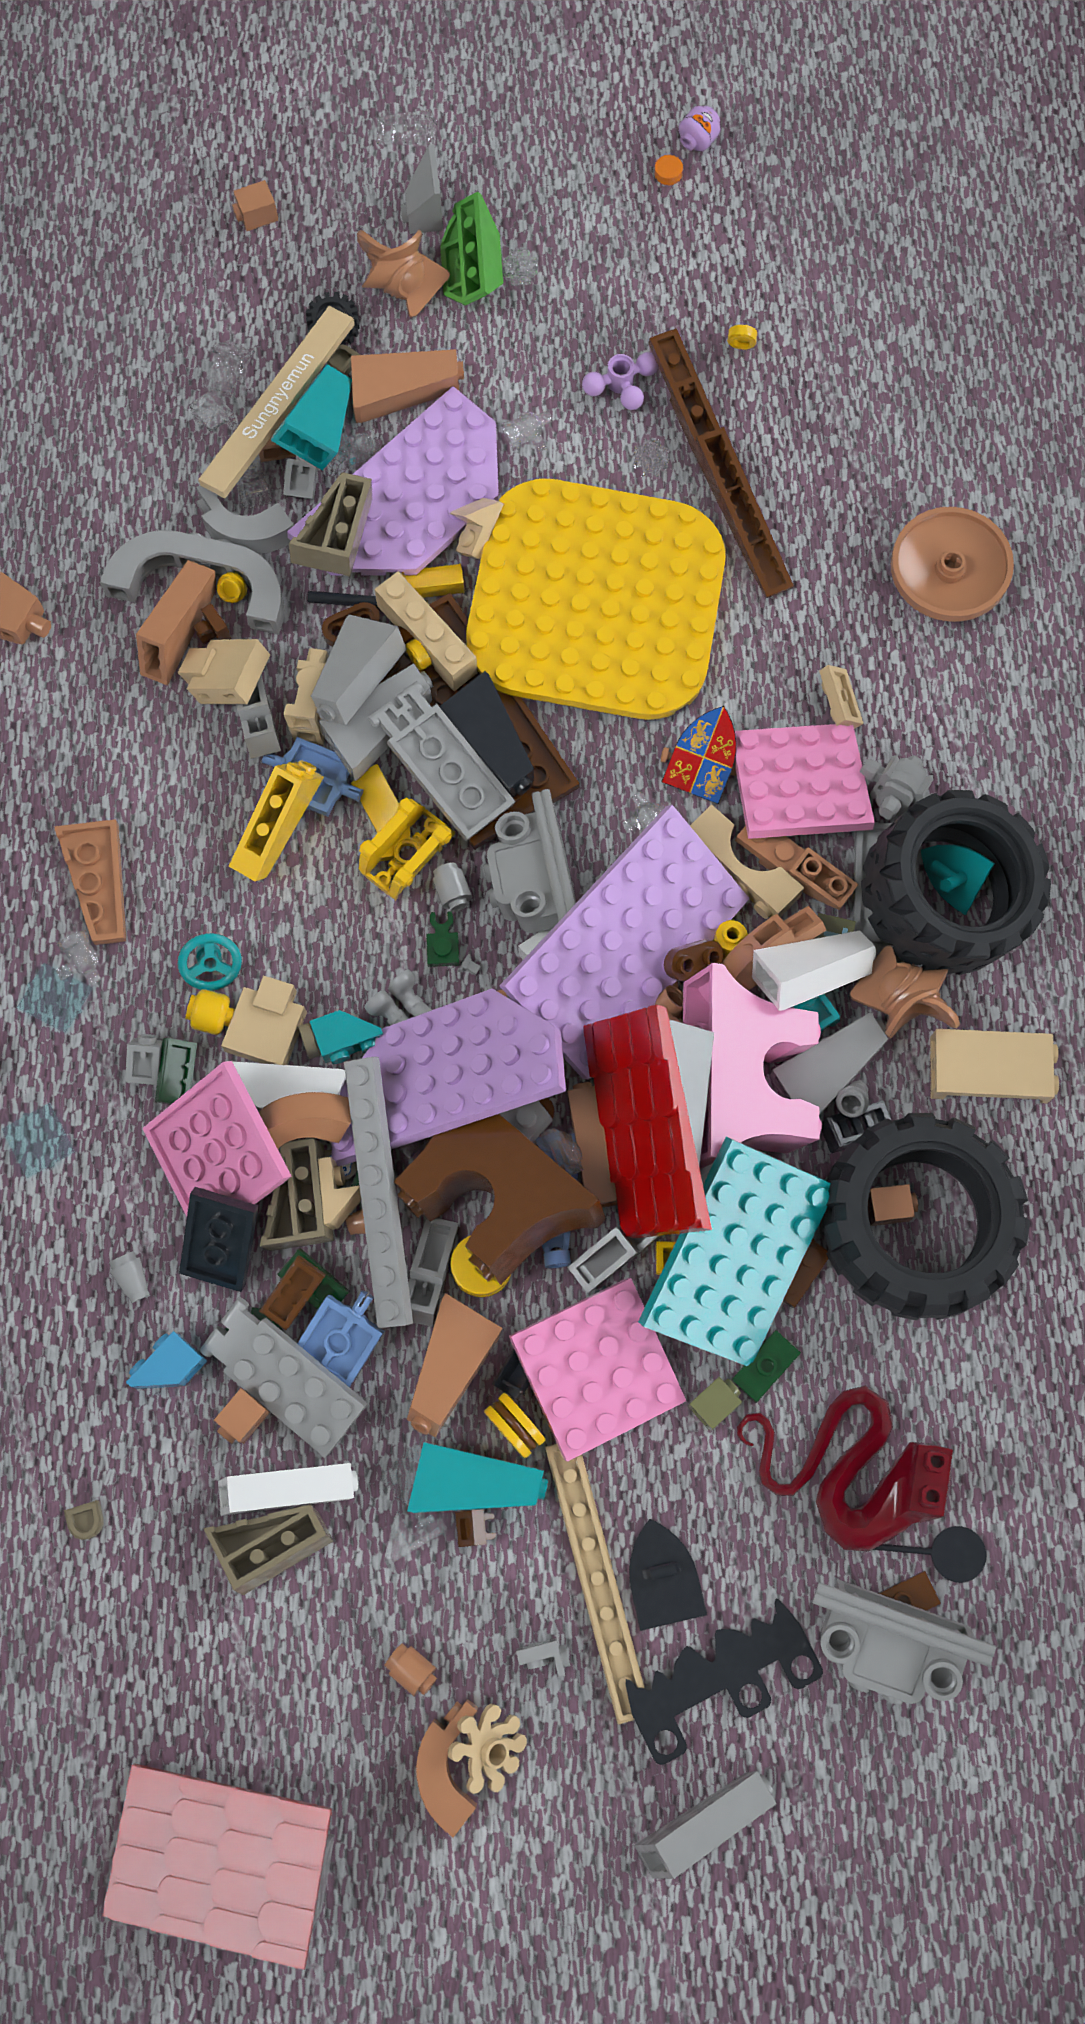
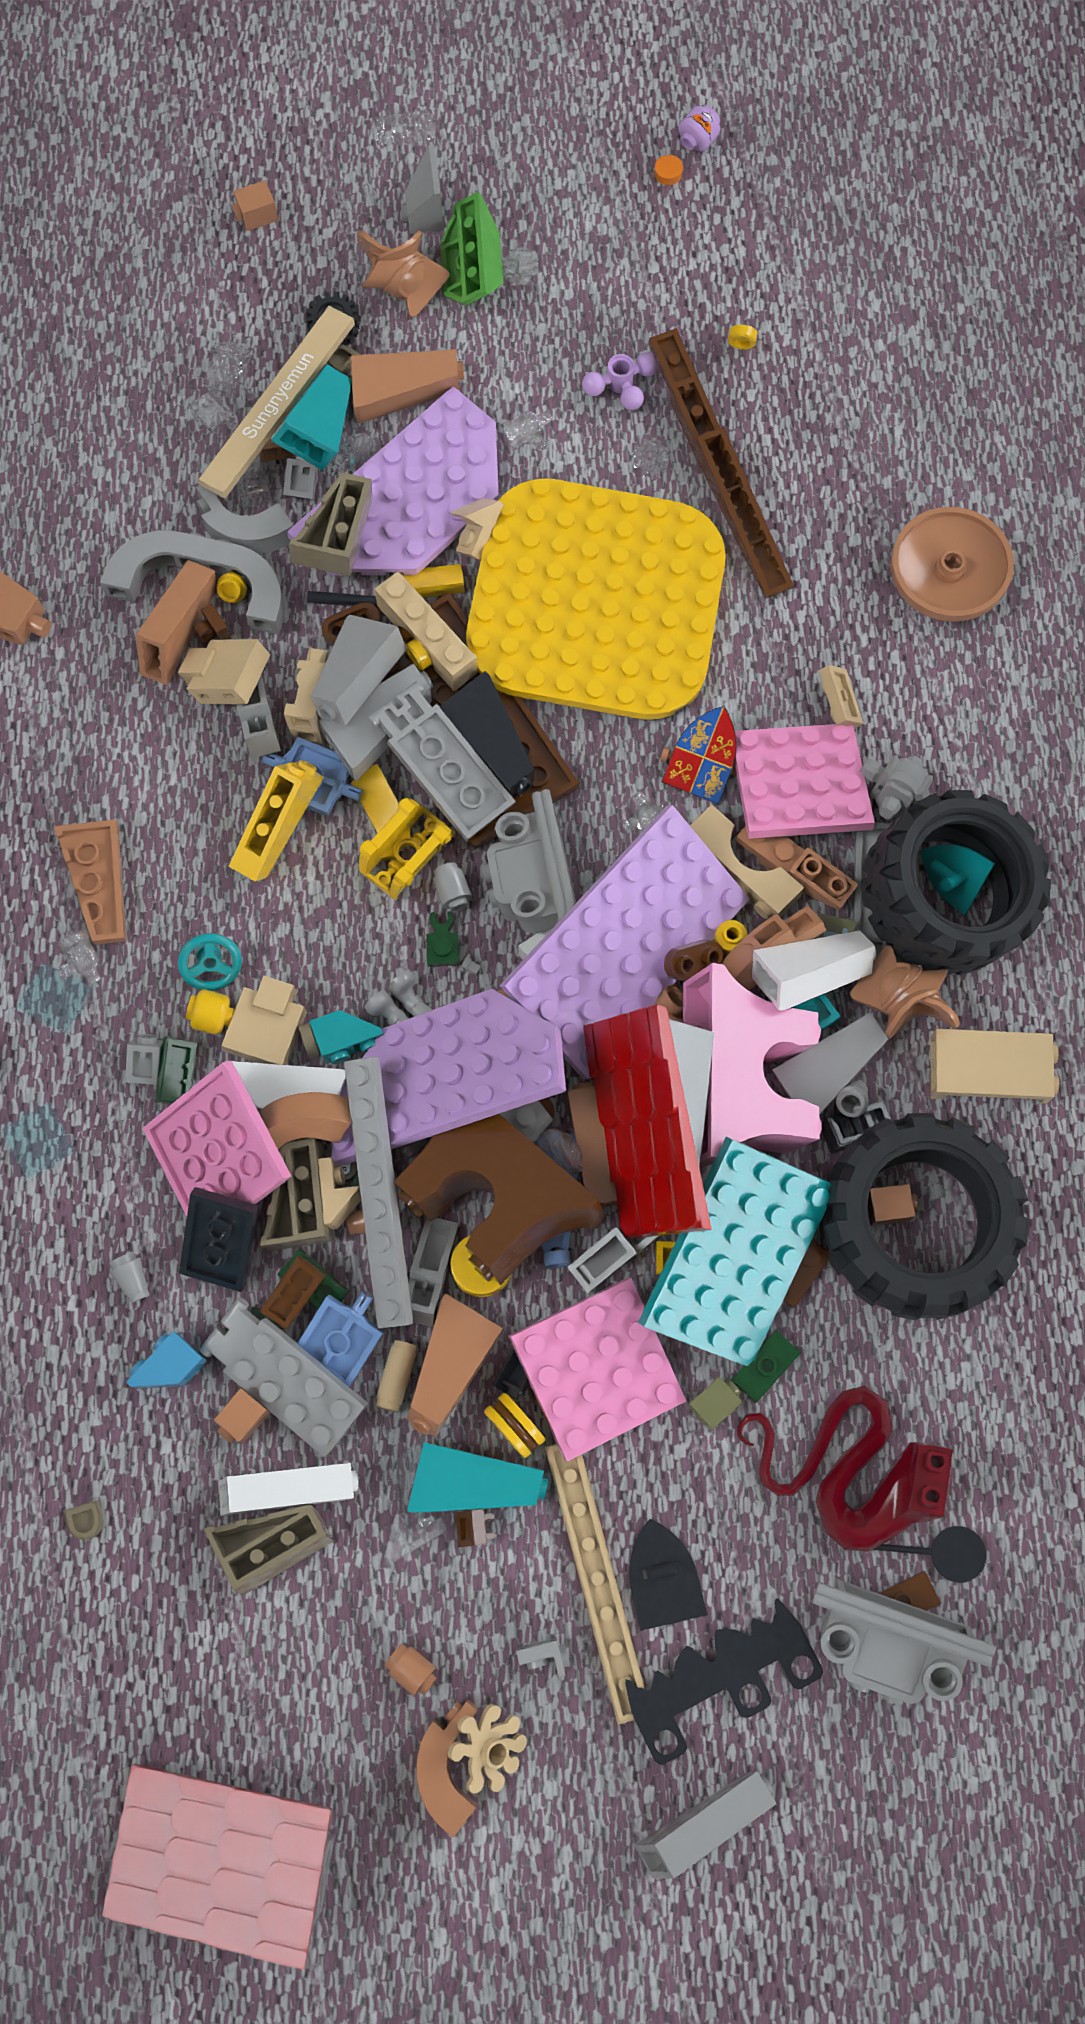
none -> tan piece [375,1340,417,1413]

